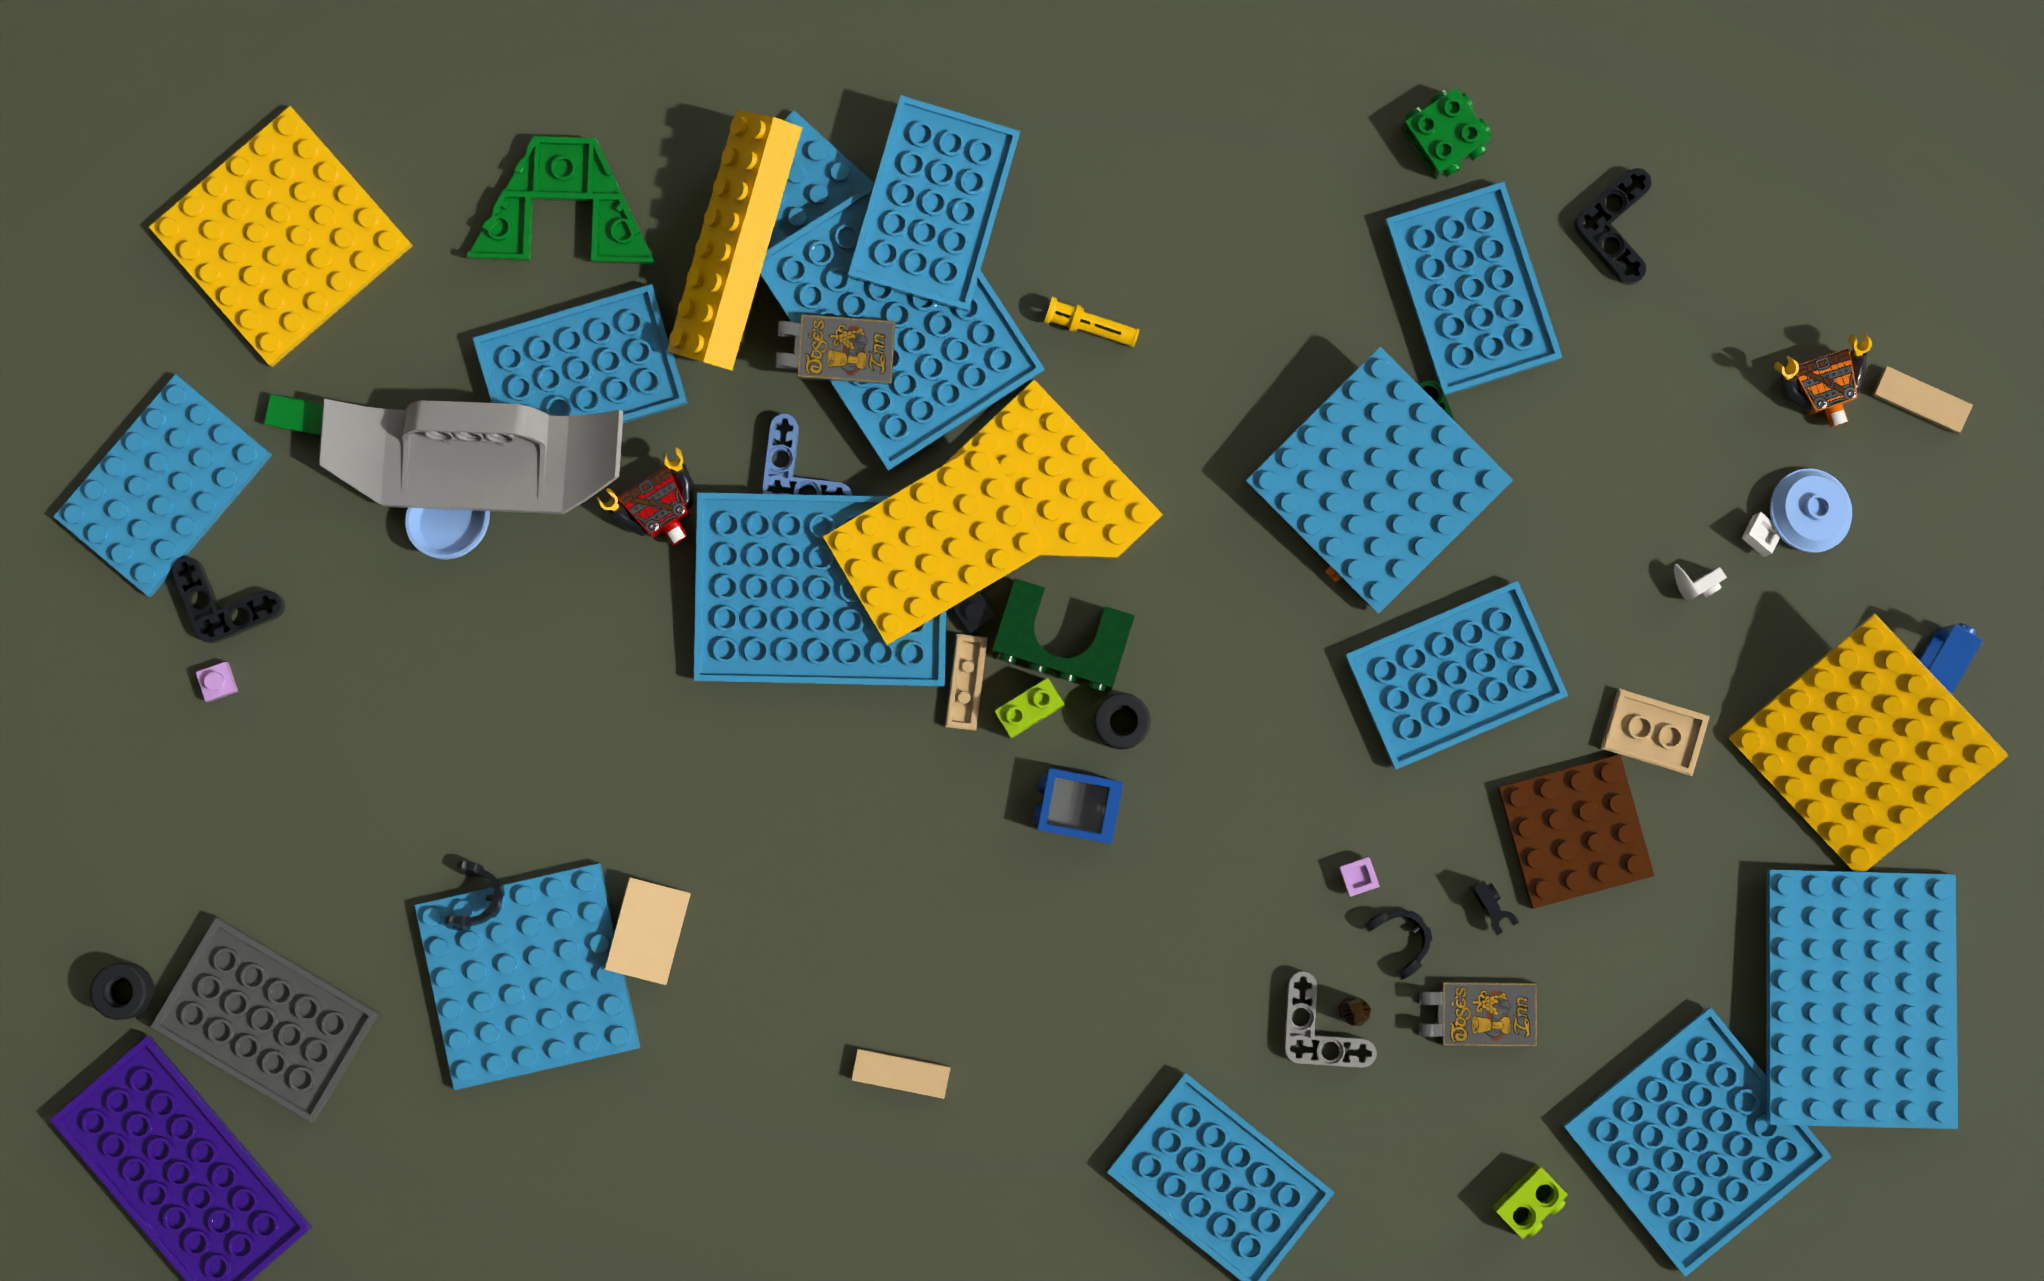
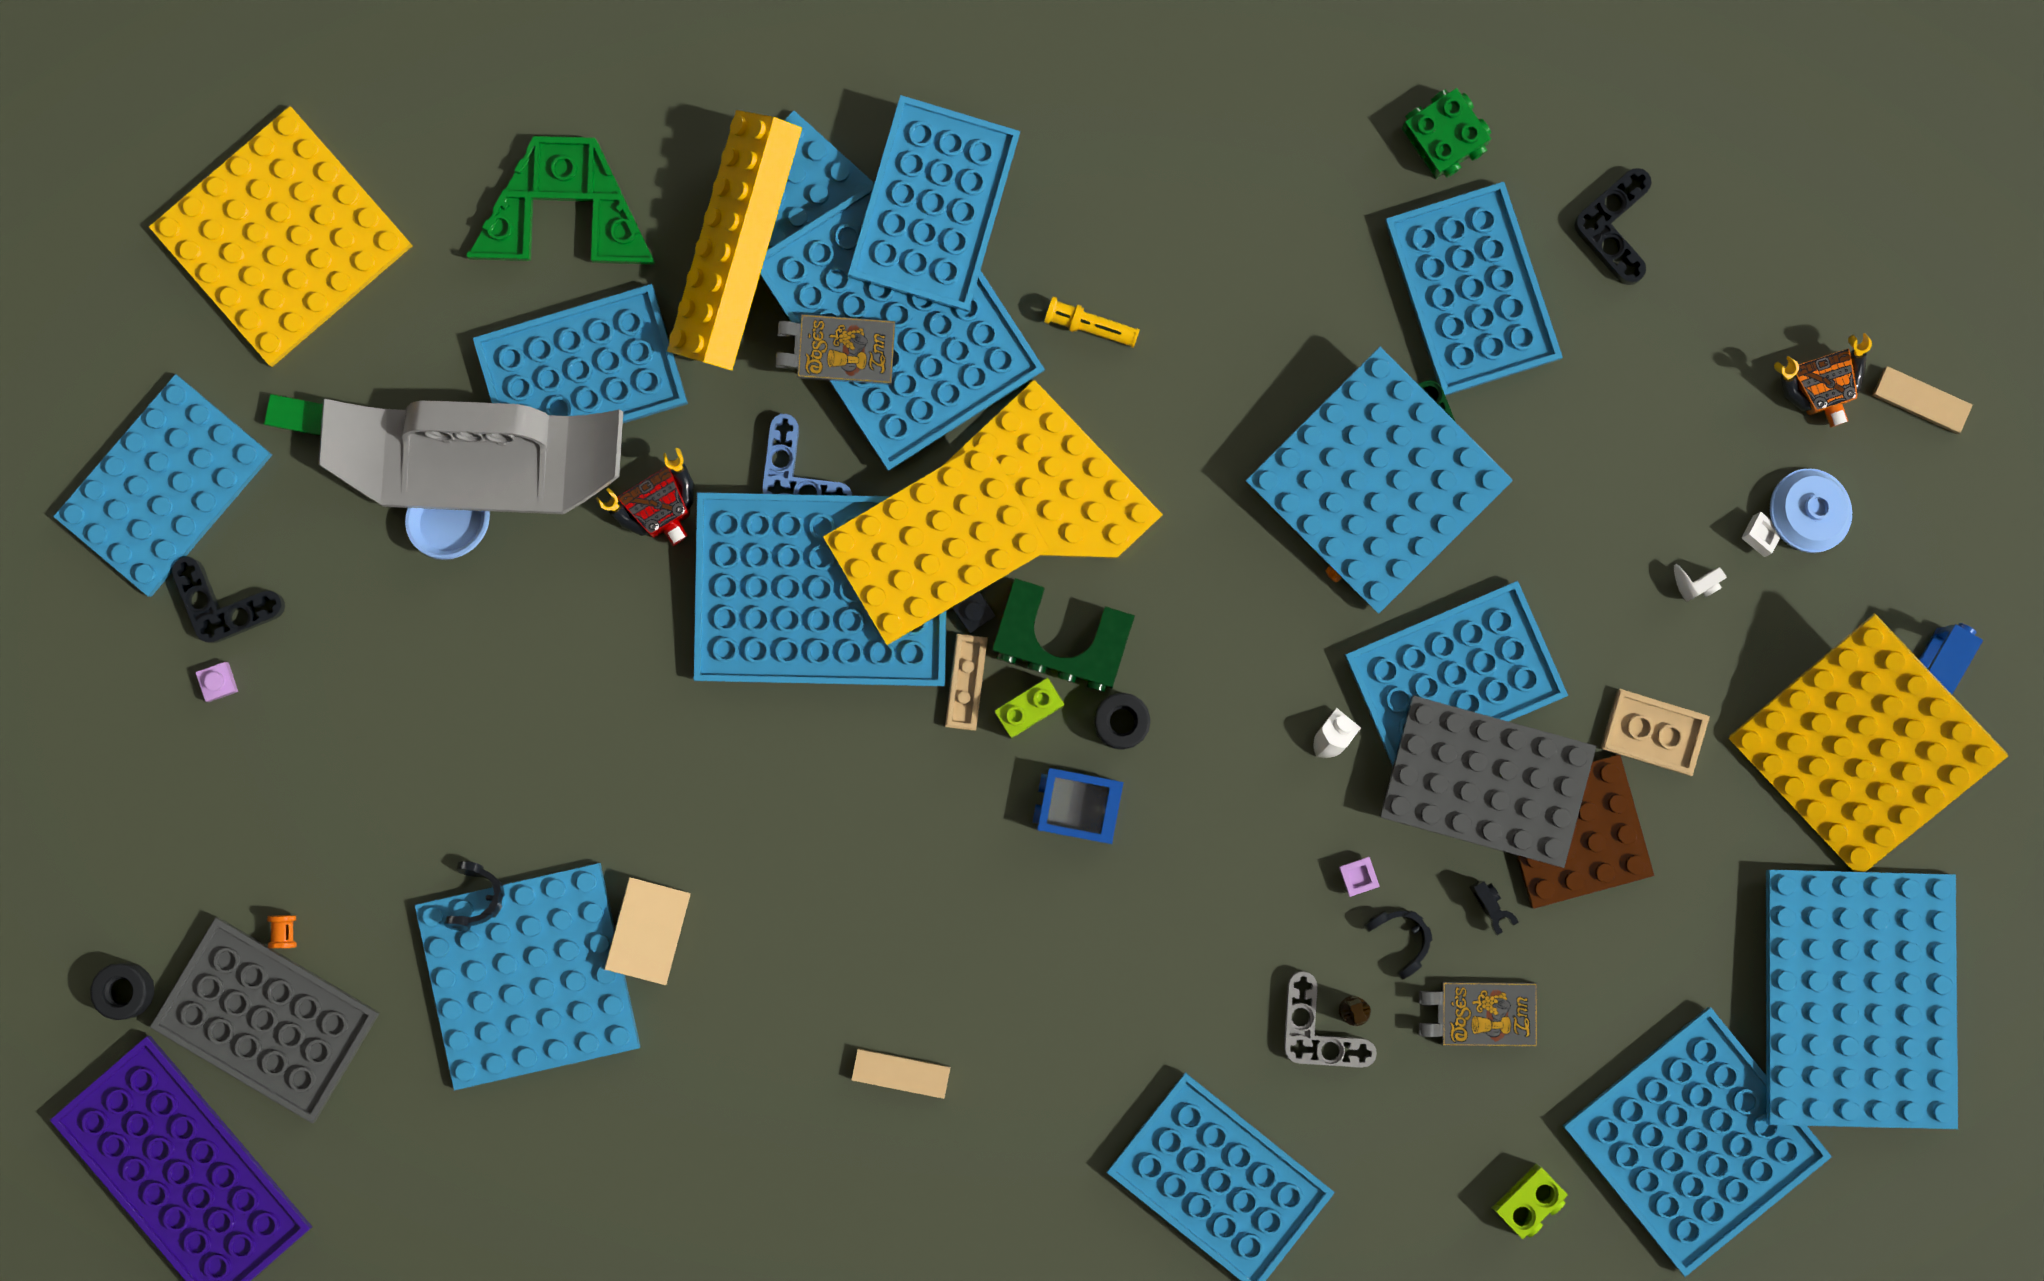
none -> orange bush [267,915,297,948]
none -> white plate [1313,708,1361,758]
none -> dark grey plate [1380,696,1596,868]

